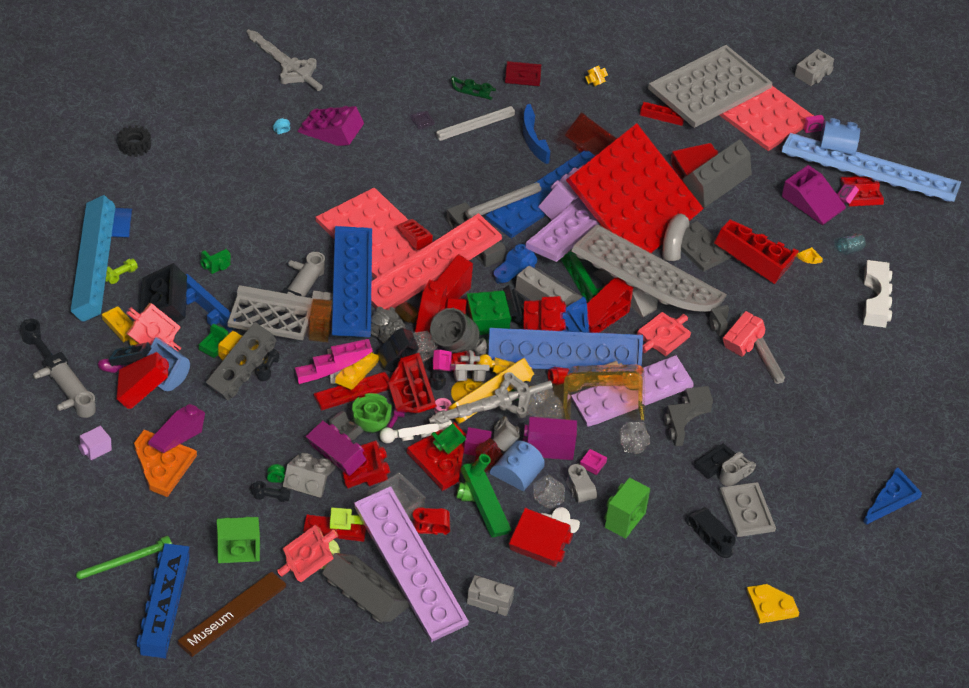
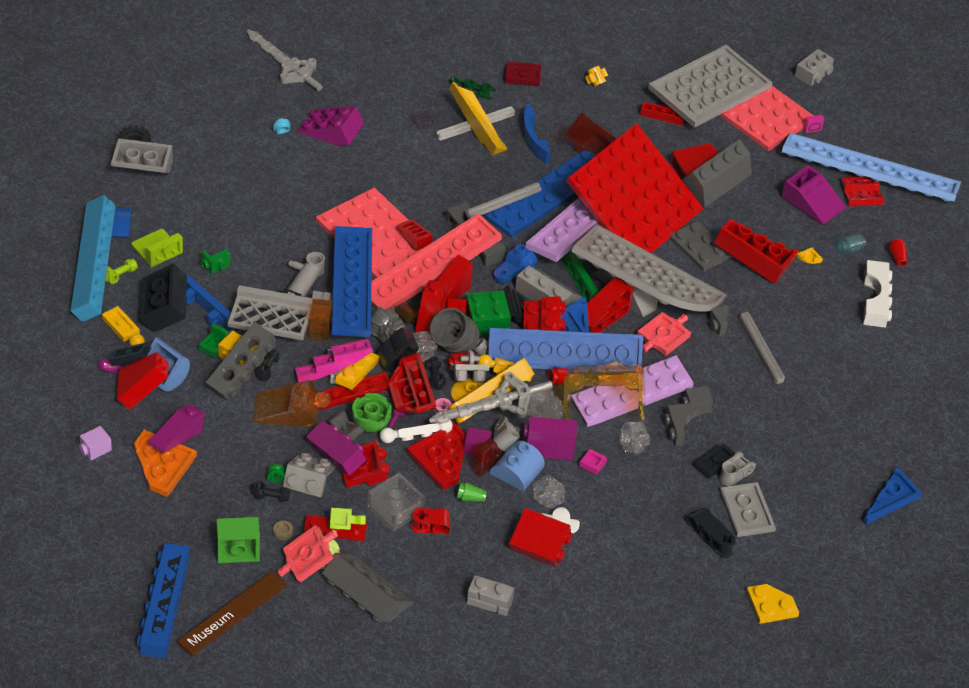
light grey piece [21,319,96,418] -> none
bright green piece [76,535,172,579] -> none
coral plate [126,303,181,352] -> none
lavender plate [354,486,469,642] -> none
green bracket [431,423,466,454] -> none
dark pink plate [433,350,452,371] -> none
green piece [461,454,512,537] -> none
lavender wedge [538,165,584,220] -> none
light grey piece [566,464,597,504] -> none
bright green brick [604,478,650,539] -> none
light grey cylinder [662,214,689,261] -> none
coral brick [722,311,765,357] -> none
medium blue brick [820,118,860,155] -> none
dark pink tile [837,185,859,204] -> none
none -> light grey slope [111,138,173,173]
none -> lime bracket [131,229,183,268]
none -> clear orange slope [253,380,330,428]
none -> dark tan tile [273,521,293,540]
none -> yellow wedge [449,82,507,156]
none -> red cone [888,239,907,266]

